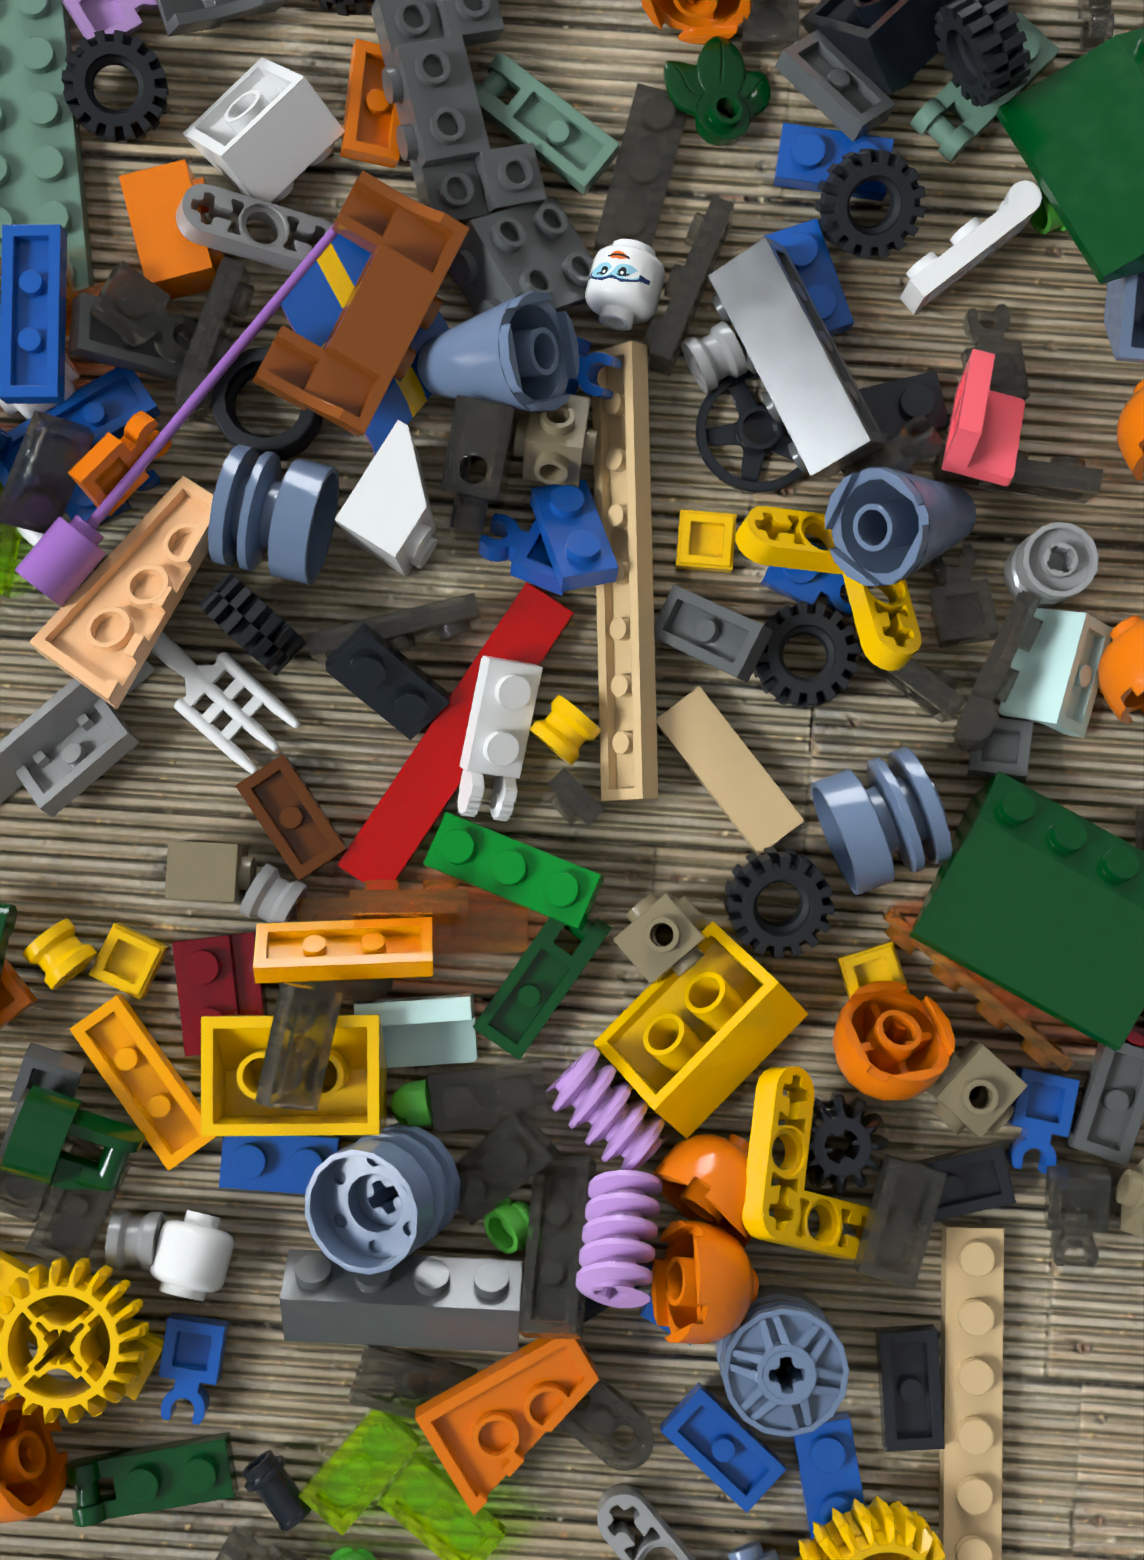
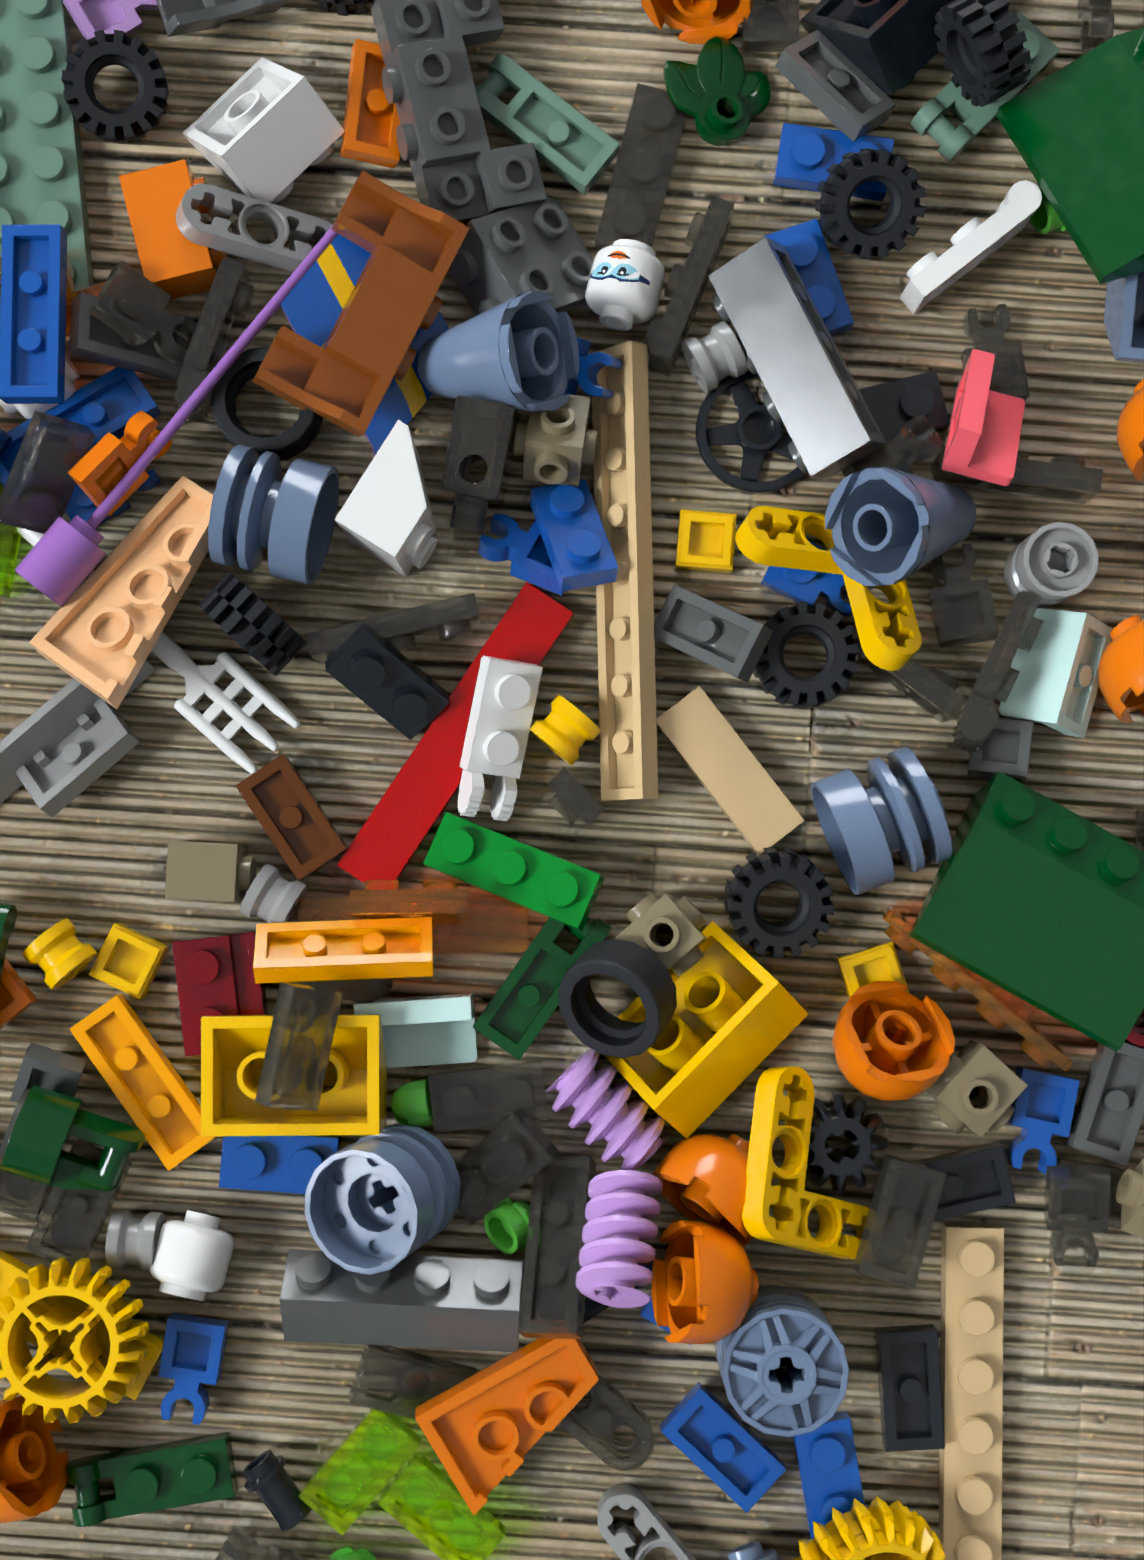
none -> black tyre [558,939,677,1058]

